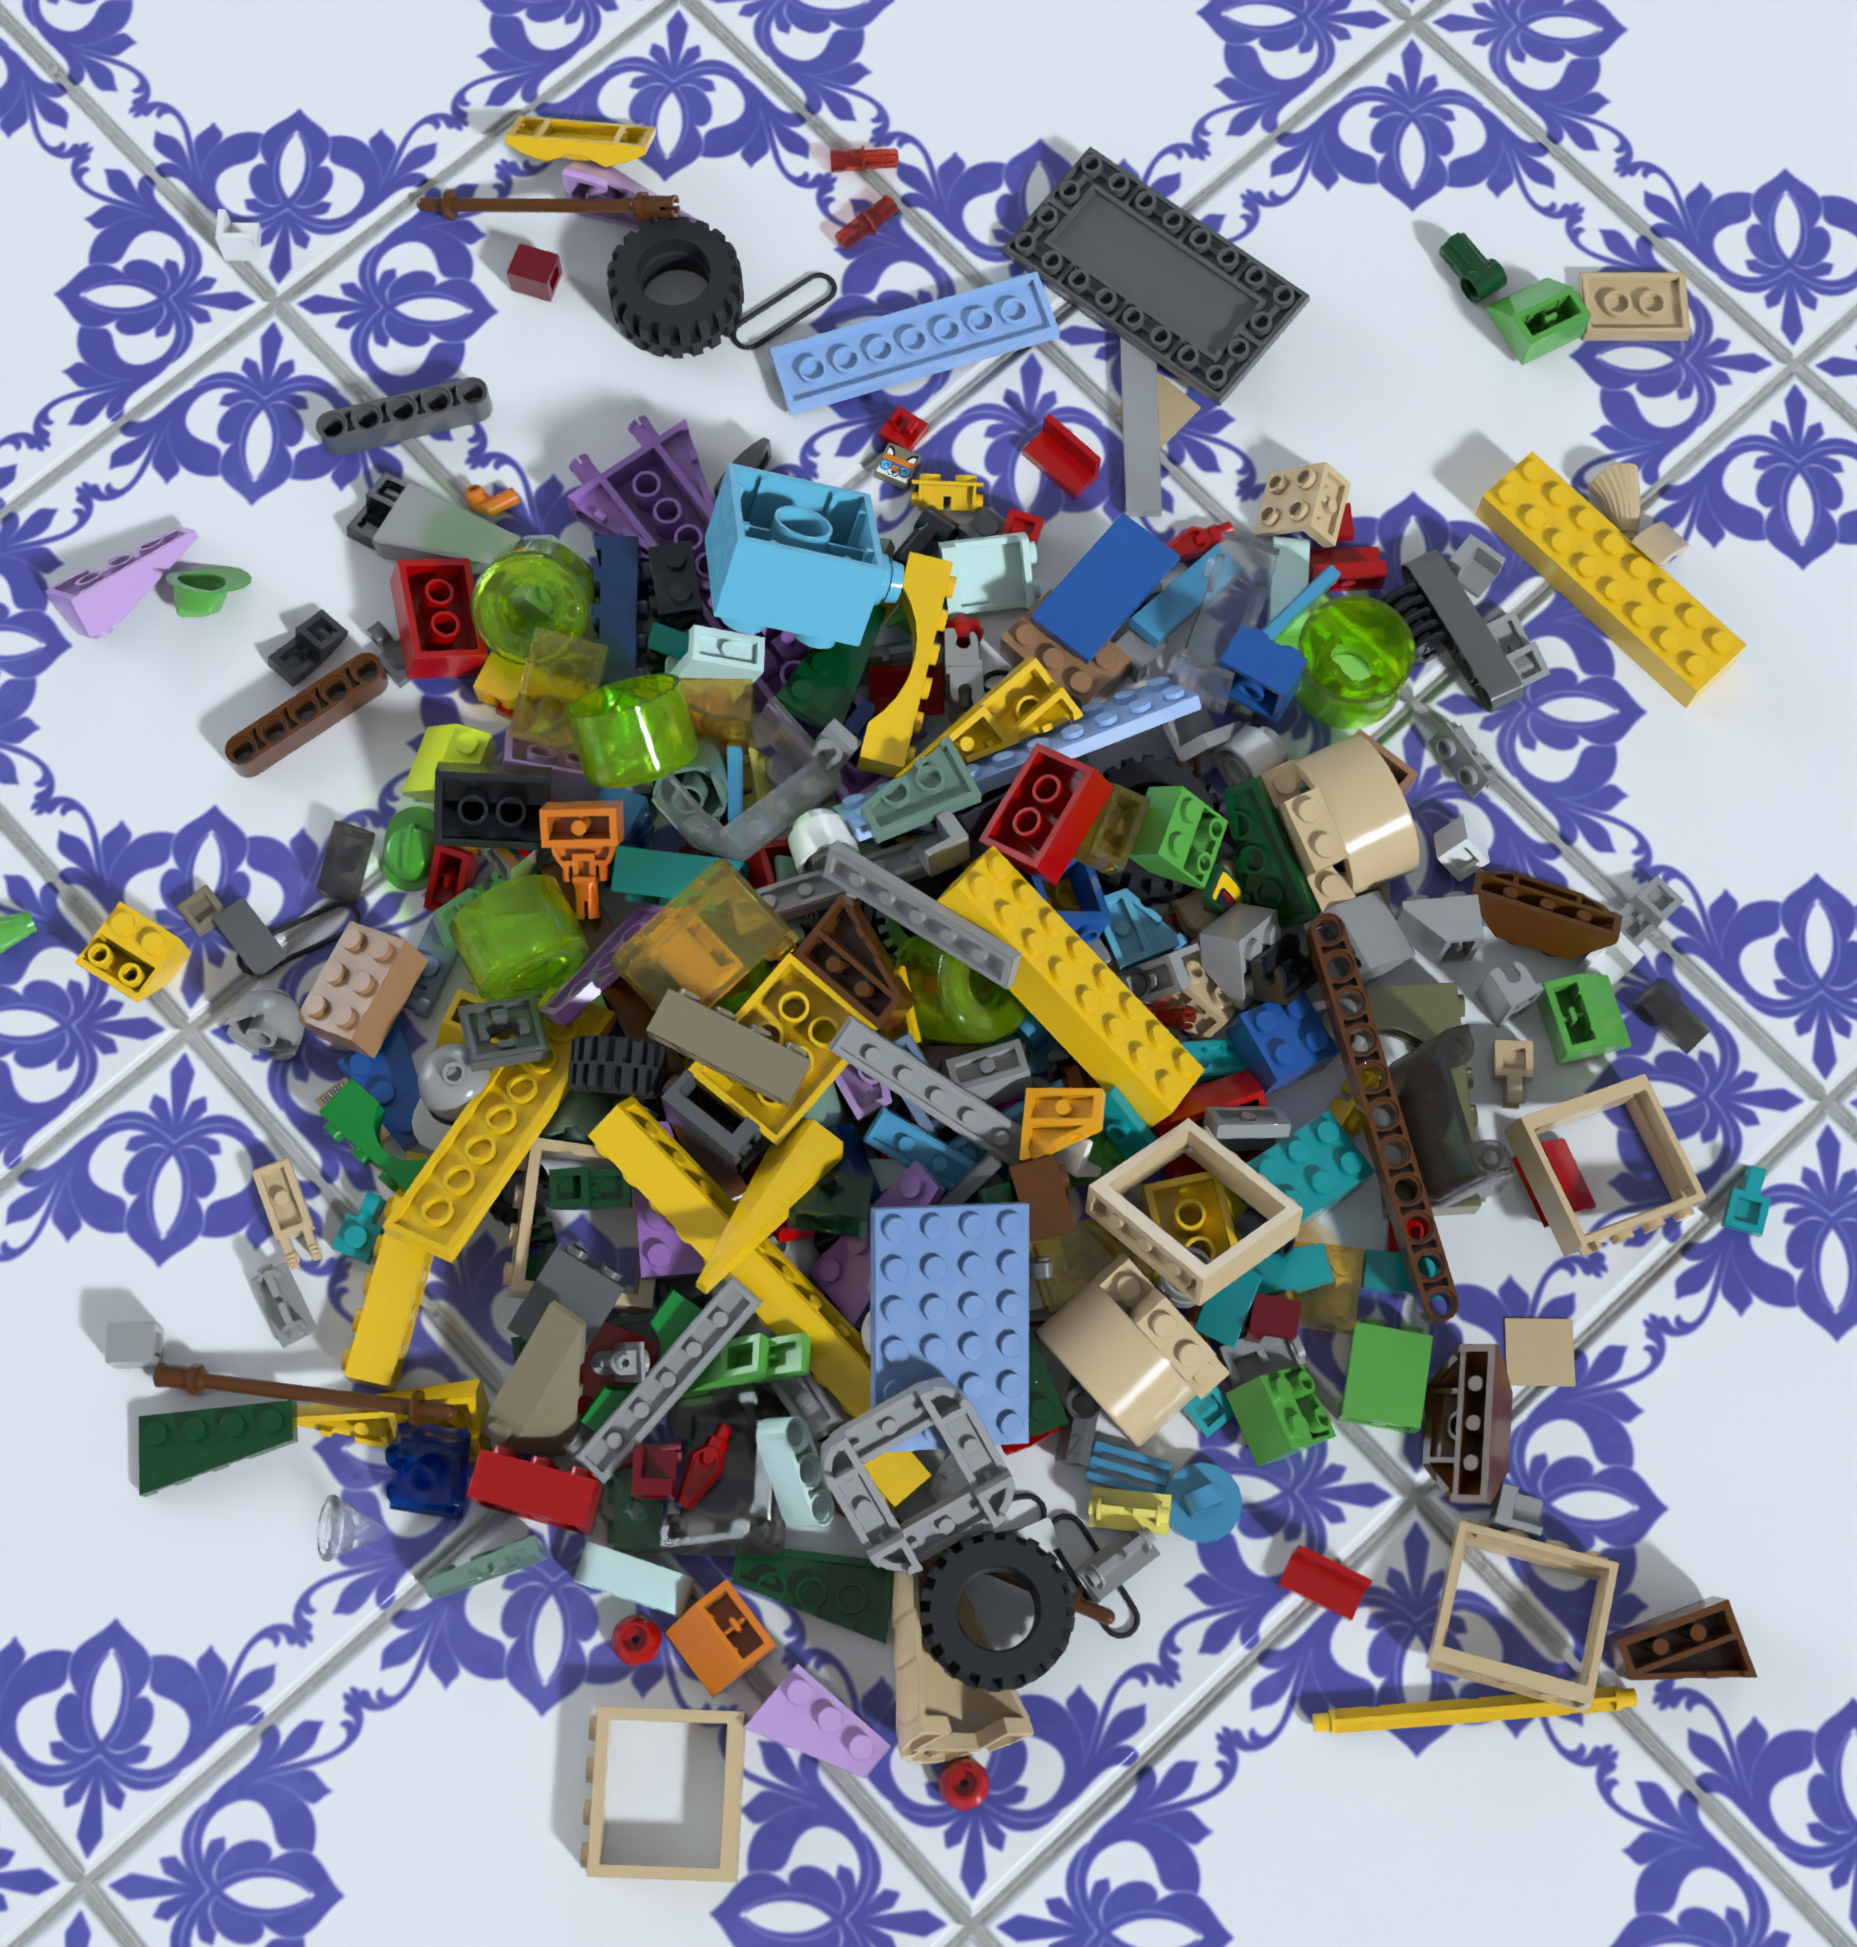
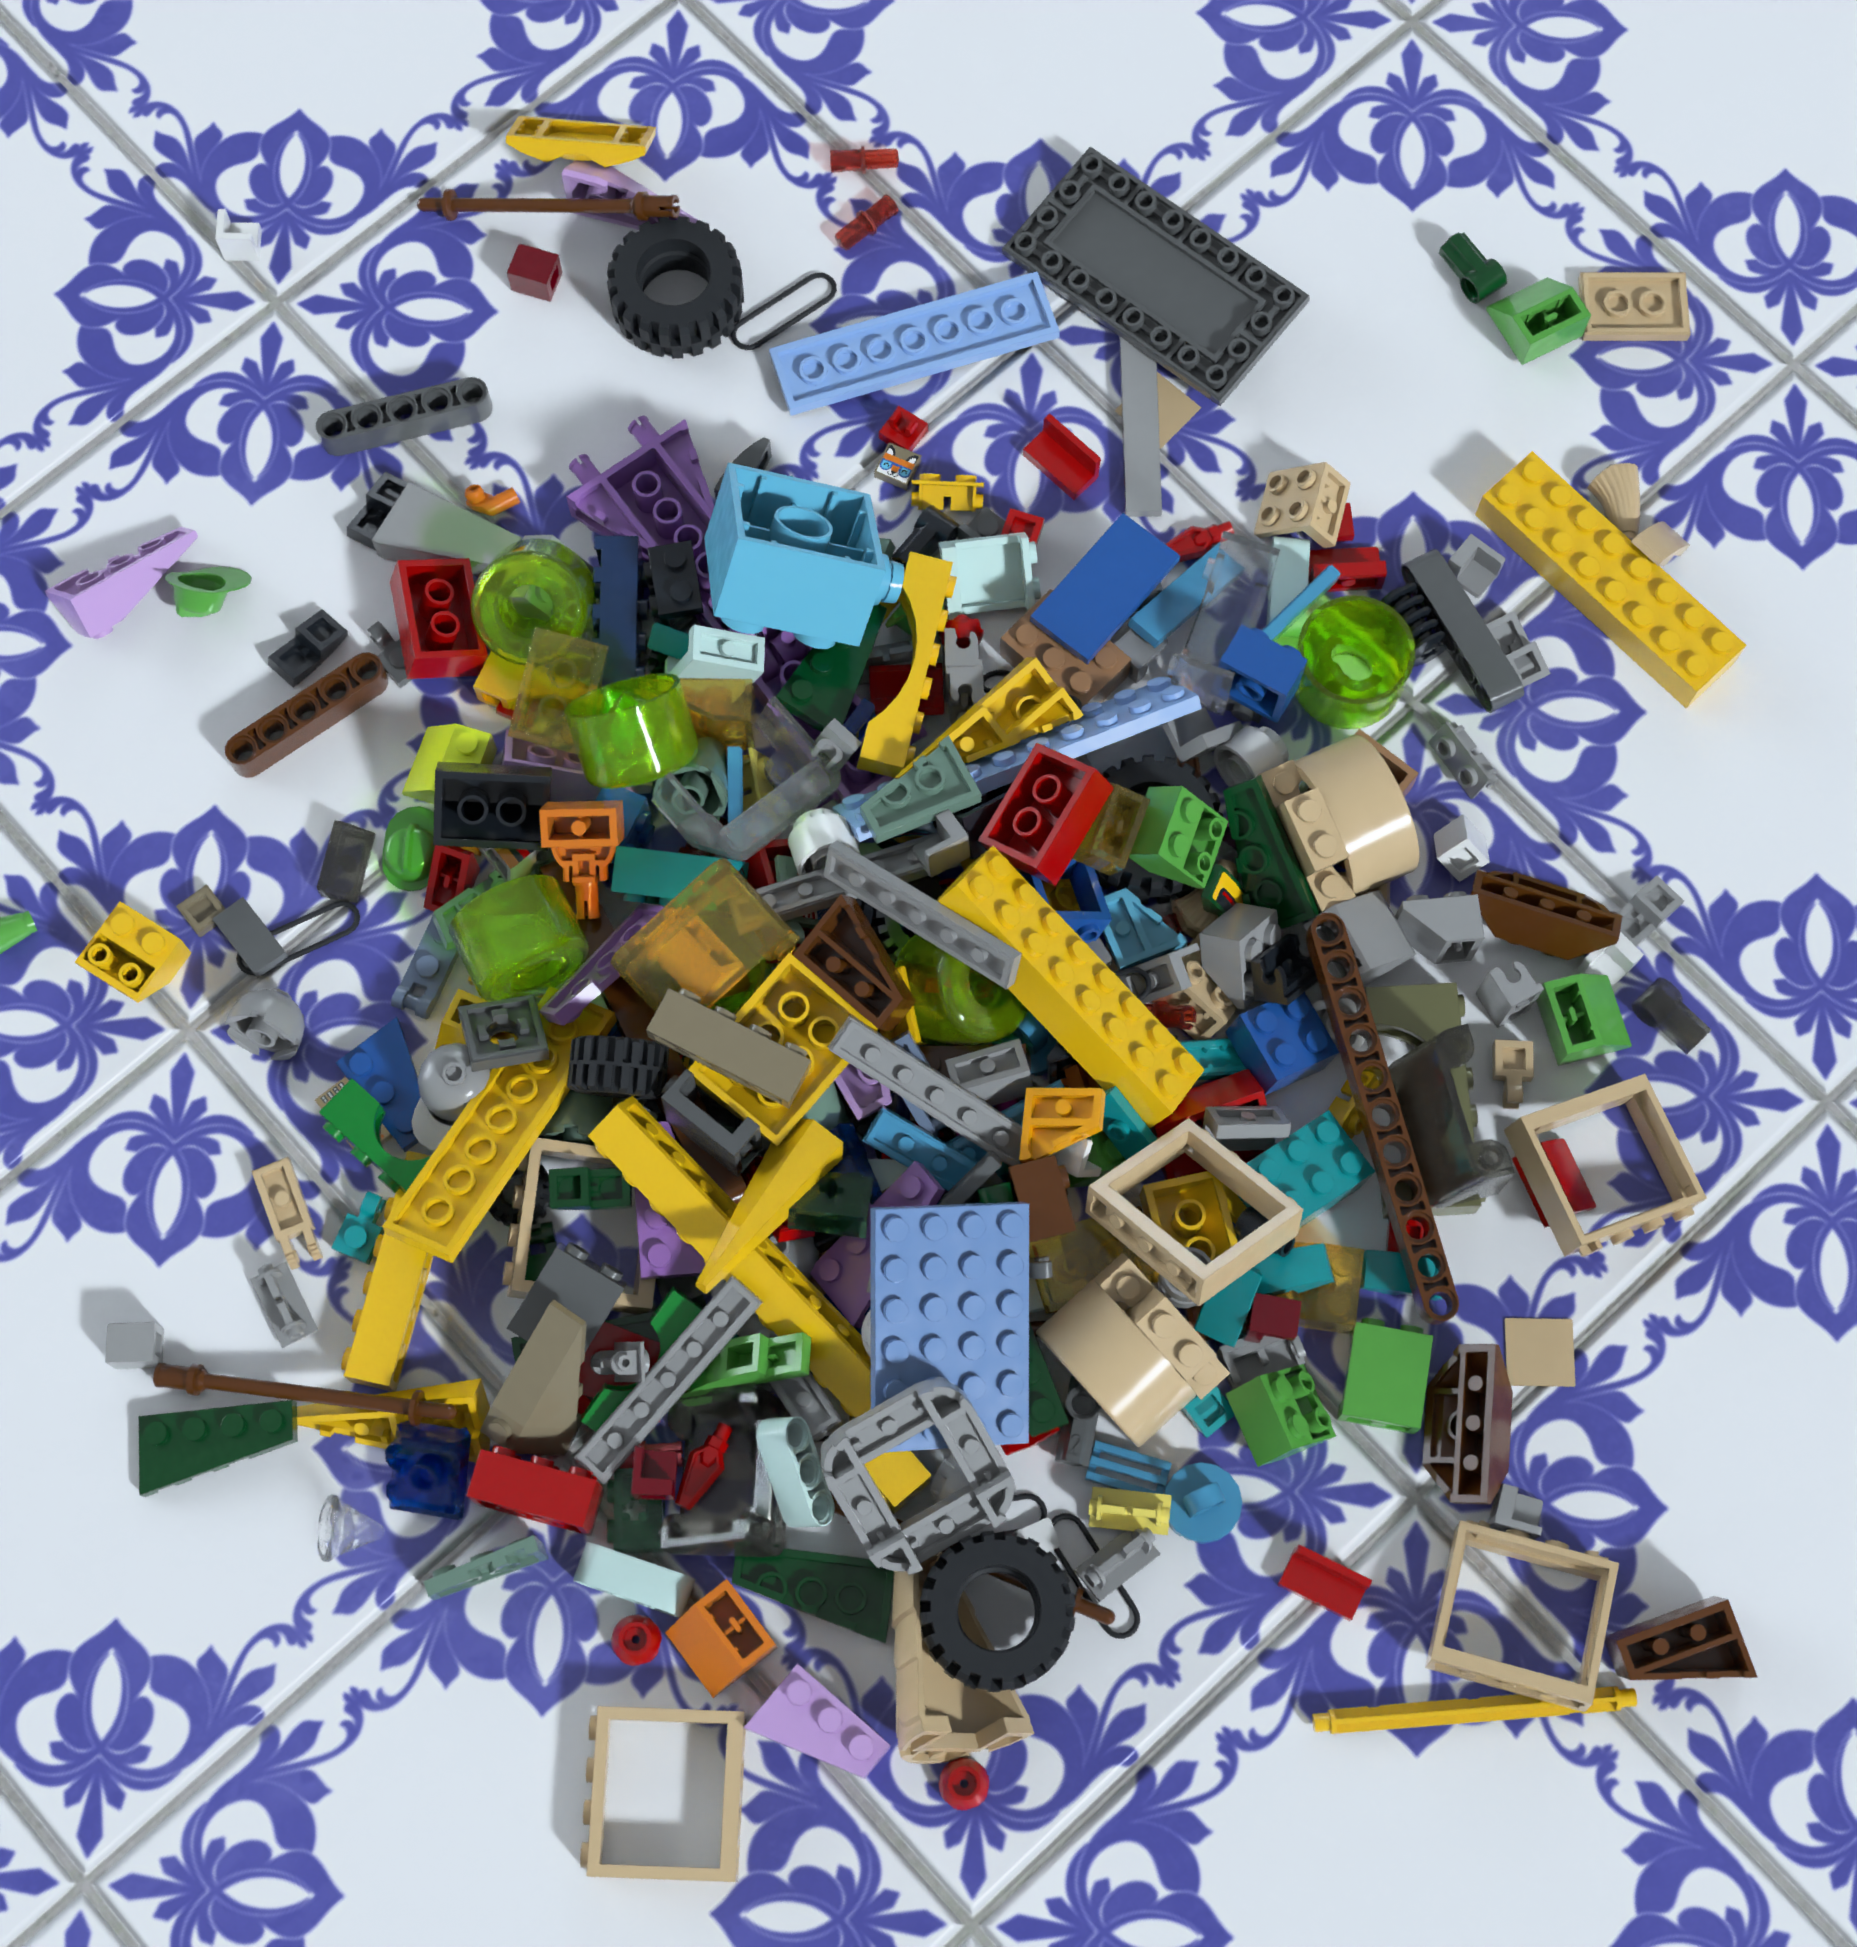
medium nougat brick [299,921,429,1059] -> none
teal plate [1721,1165,1771,1237] -> none

